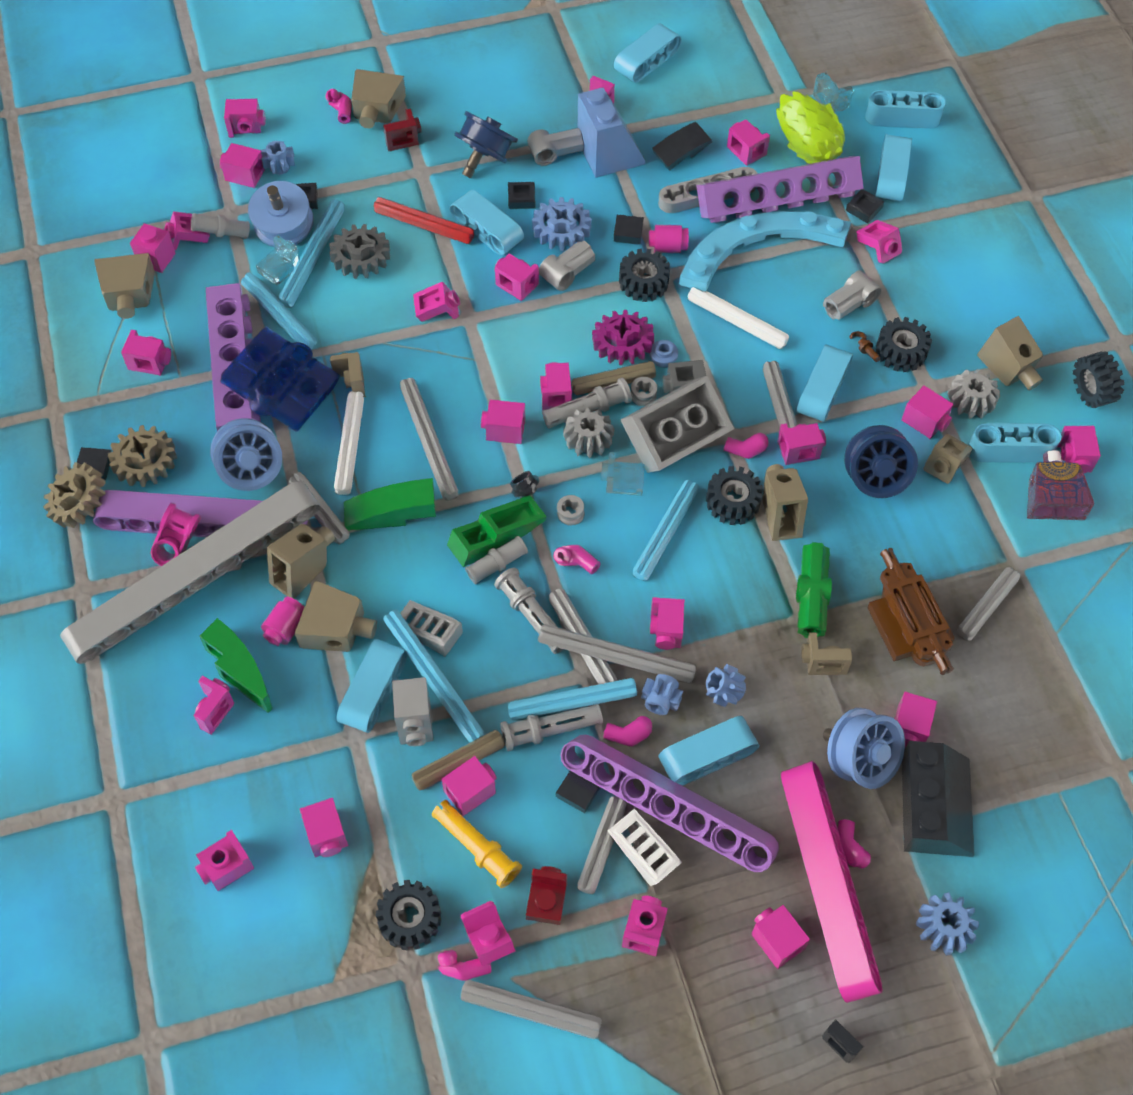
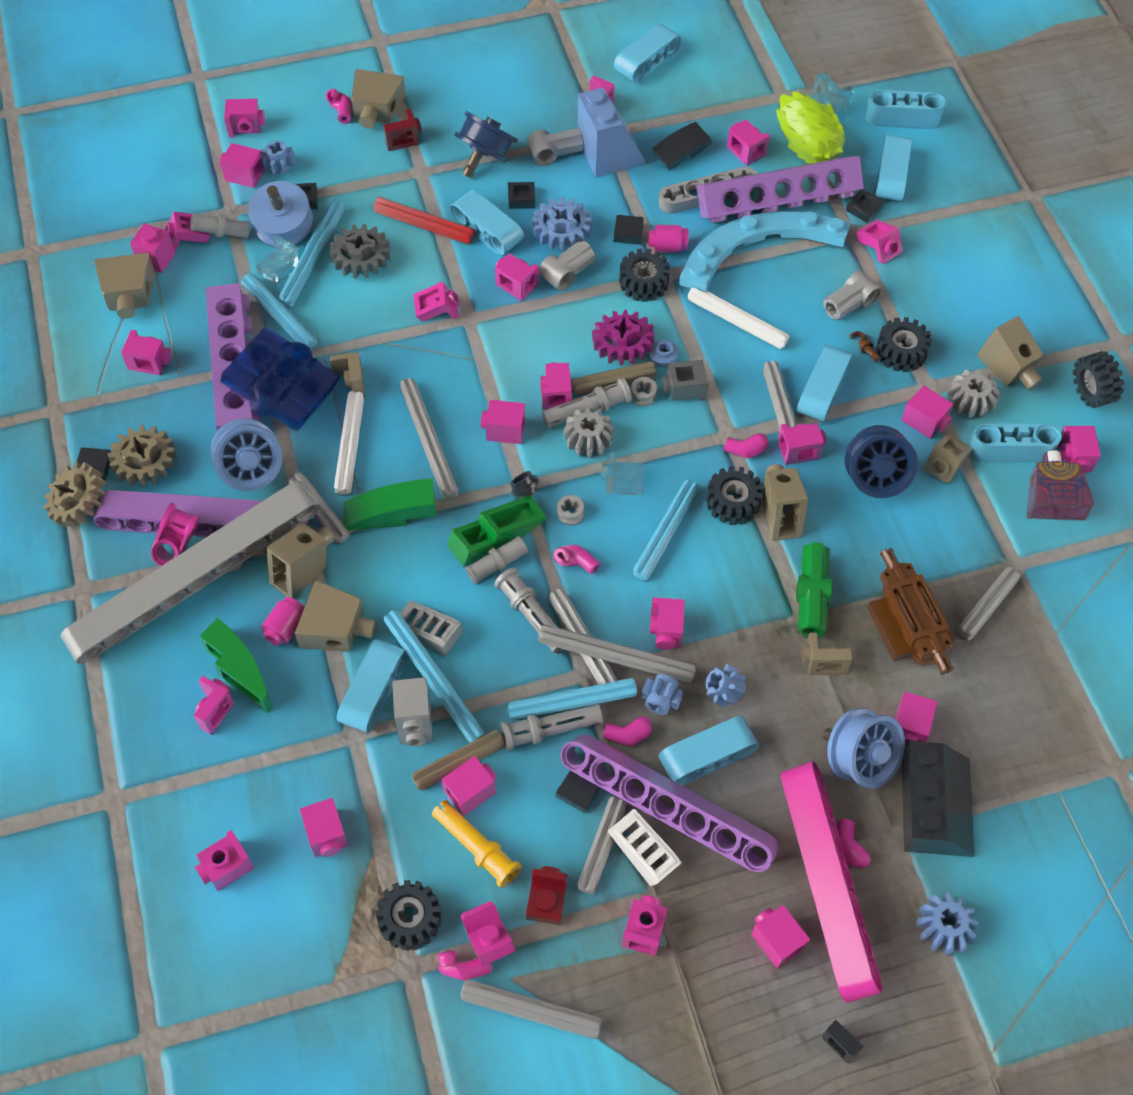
light grey brick [621,375,734,473] -> none

